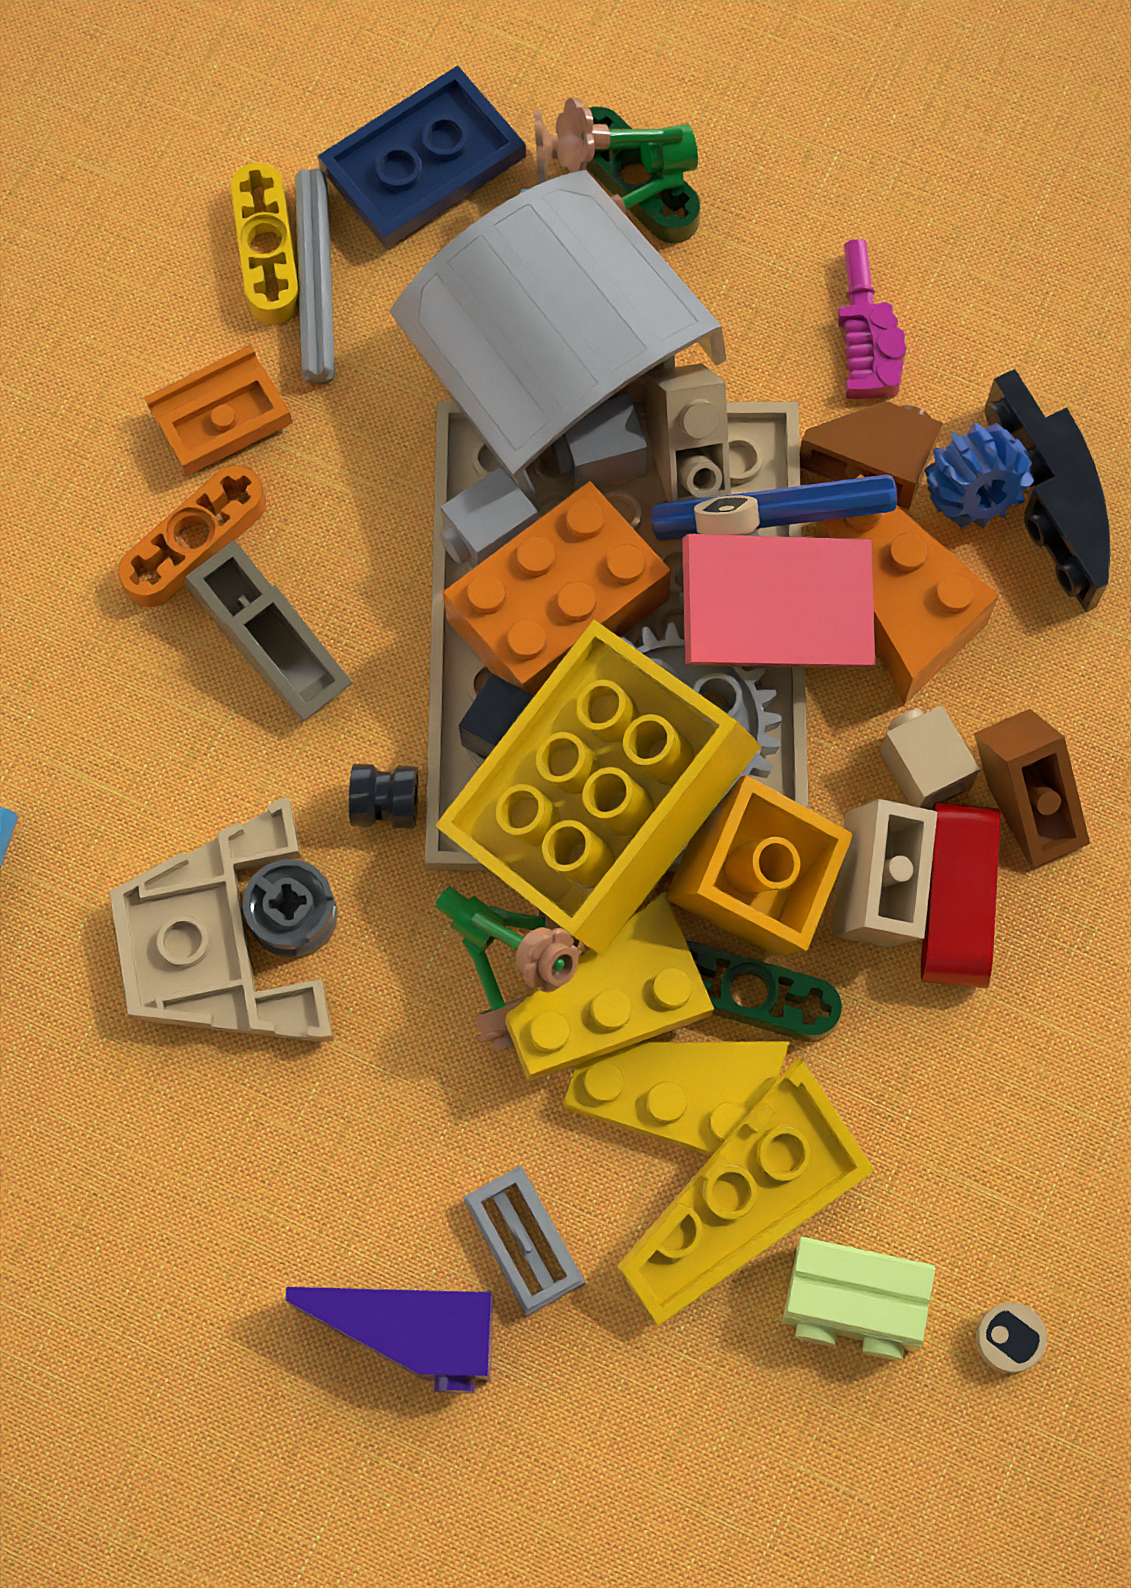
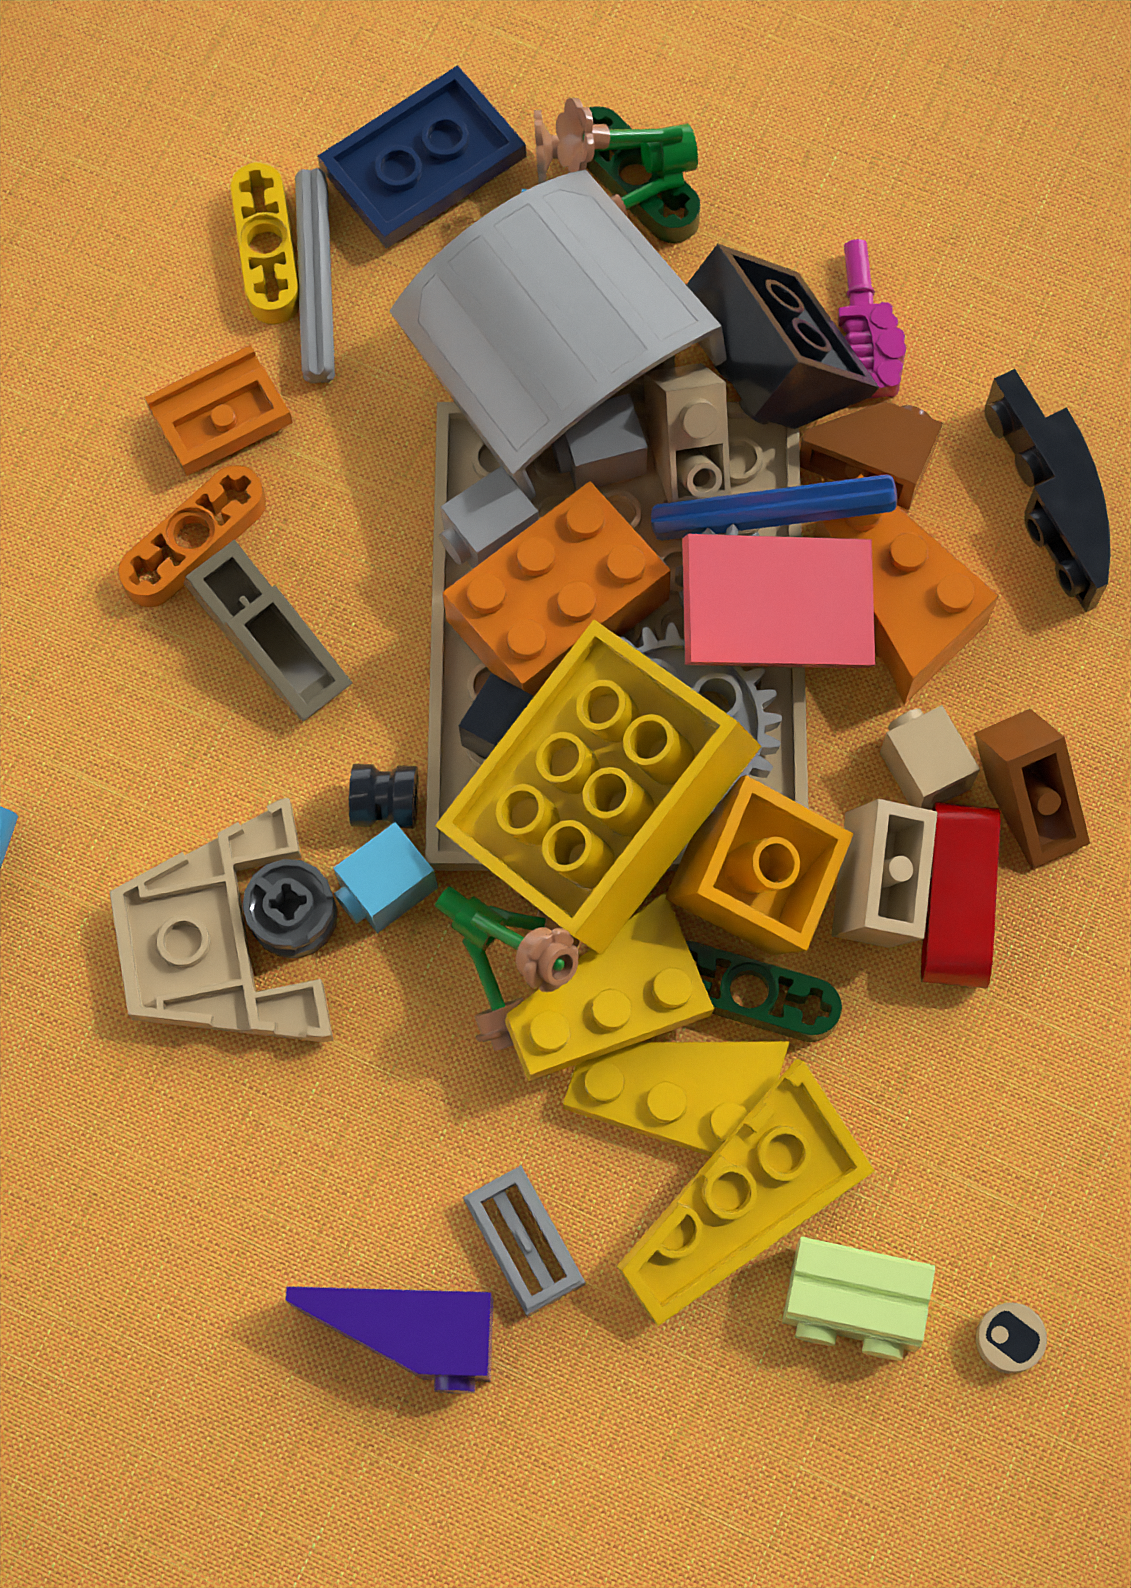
tan tile [694,495,760,535] -> none
blue gear [924,422,1034,529] -> none
none -> medium azure brick [333,822,438,934]
none -> black slope [686,243,880,429]

